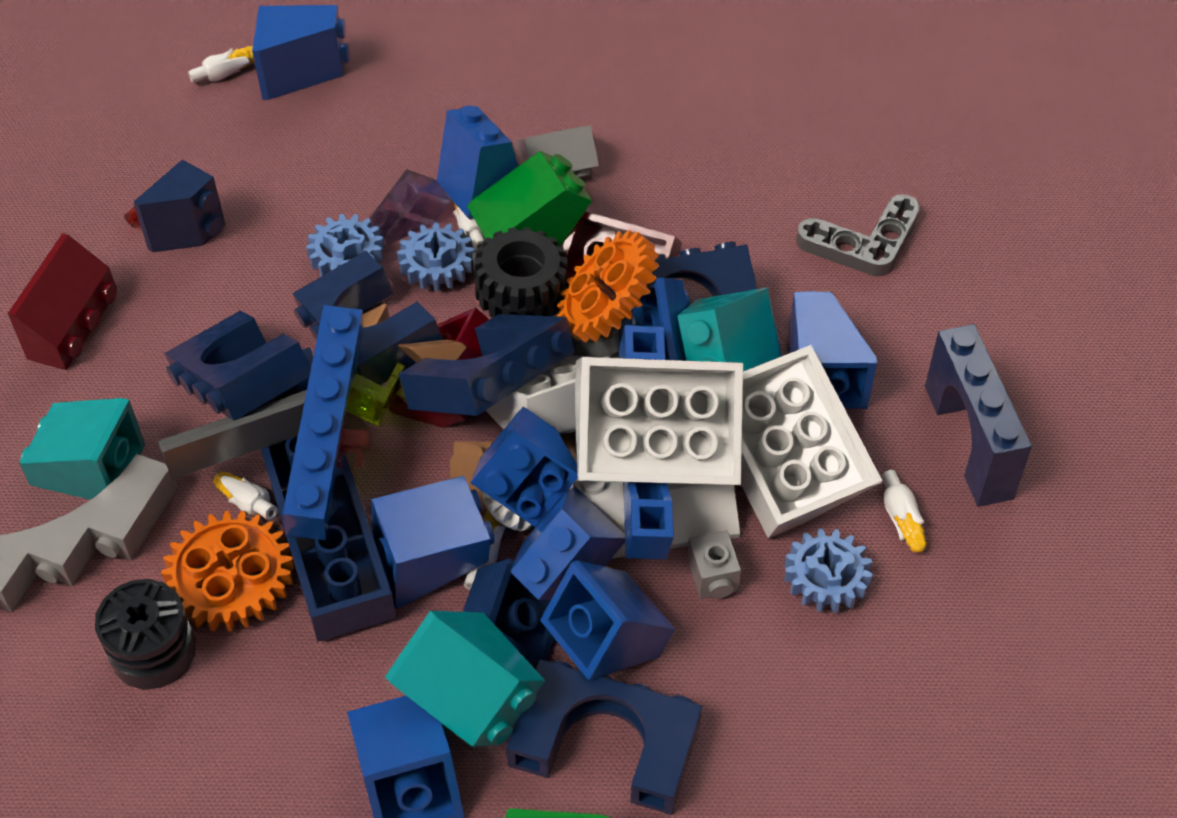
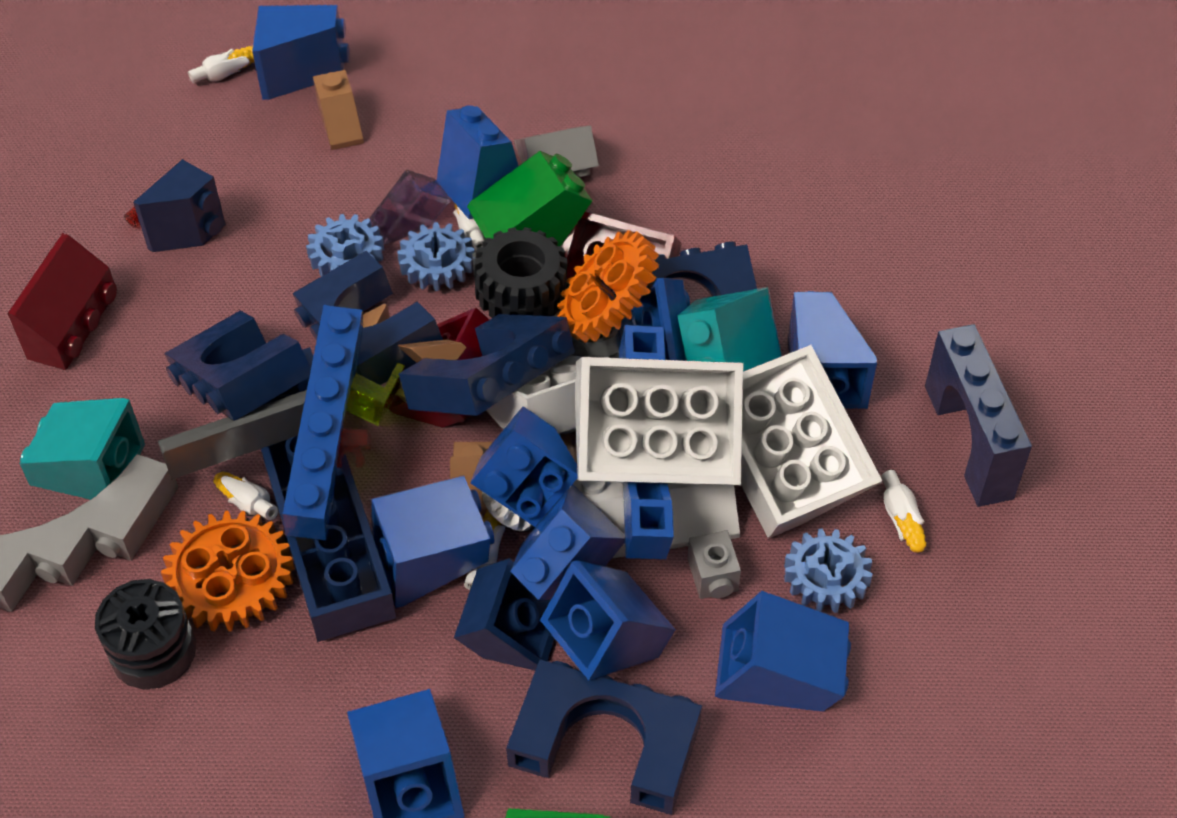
teal slope [385,610,545,747] -> none
dark grey beam [796,194,920,276] -> none
none -> medium nougat slope [313,70,364,150]
none -> blue slope [715,591,851,712]

